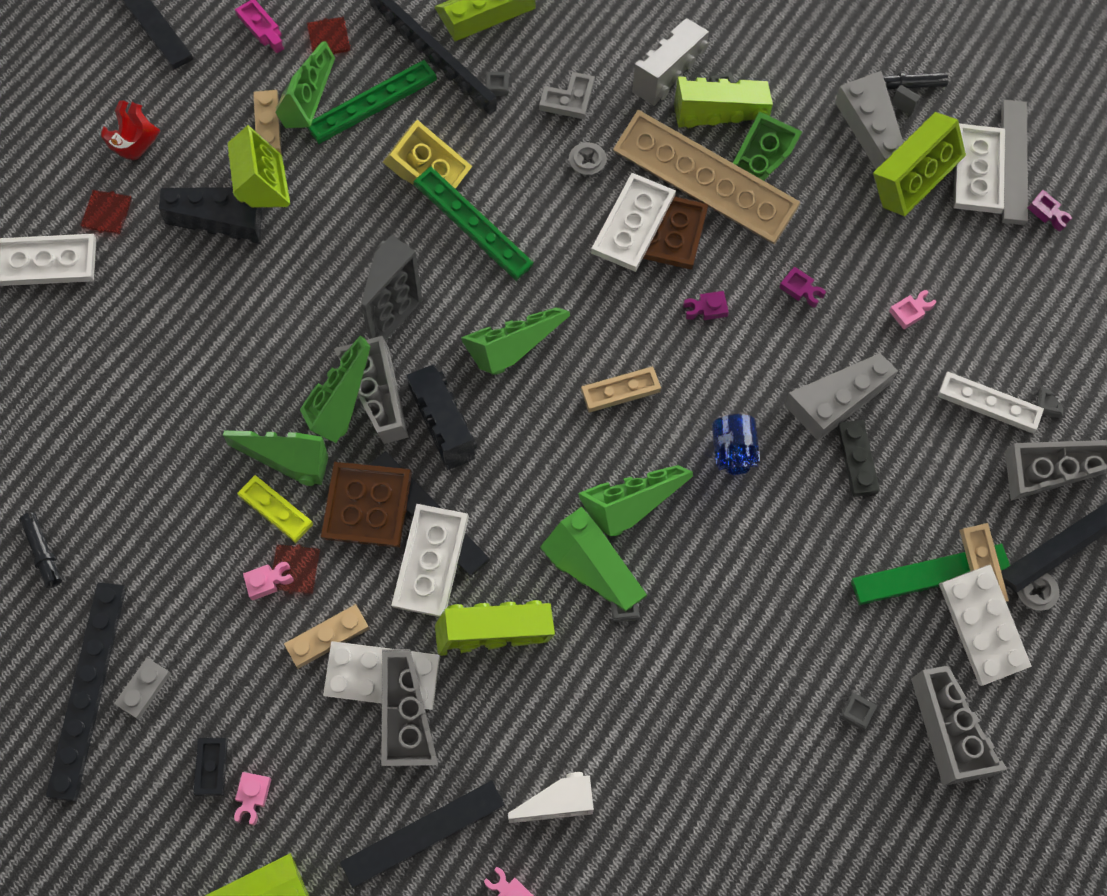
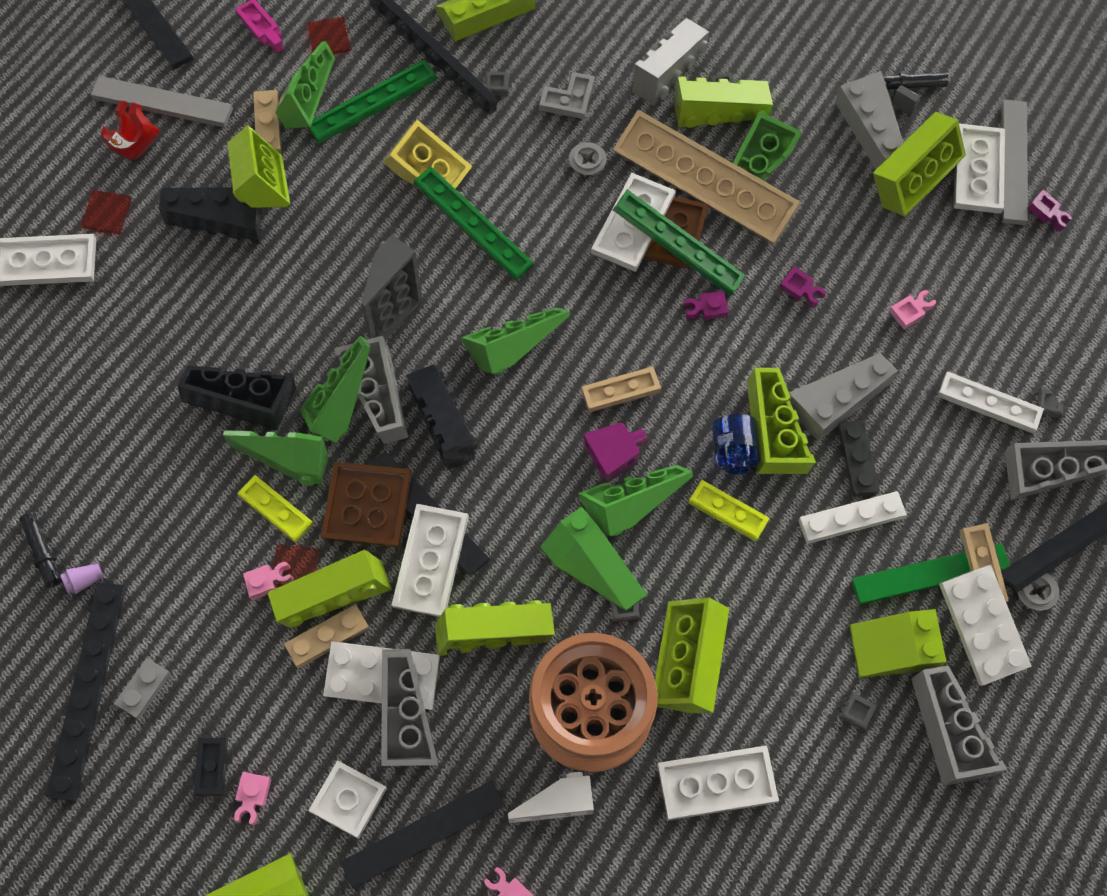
none -> lavender cone [60,563,104,594]
none -> light grey tile [91,76,233,128]
none -> black wedge [177,365,296,430]
none -> lime wedge [267,550,392,627]
none -> white plate [308,760,387,839]
none -> nougat wheel [529,633,657,772]
none -> magenta torso [583,423,648,483]
none -> green tile [613,189,745,296]
none -> lime slope [655,597,730,714]
none -> white plate [657,746,779,821]
none -> neon yellow tile [688,480,770,542]
none -> lime wedge [747,368,816,474]
none -> white plate [798,491,907,544]
none -> lime slope [849,609,946,678]

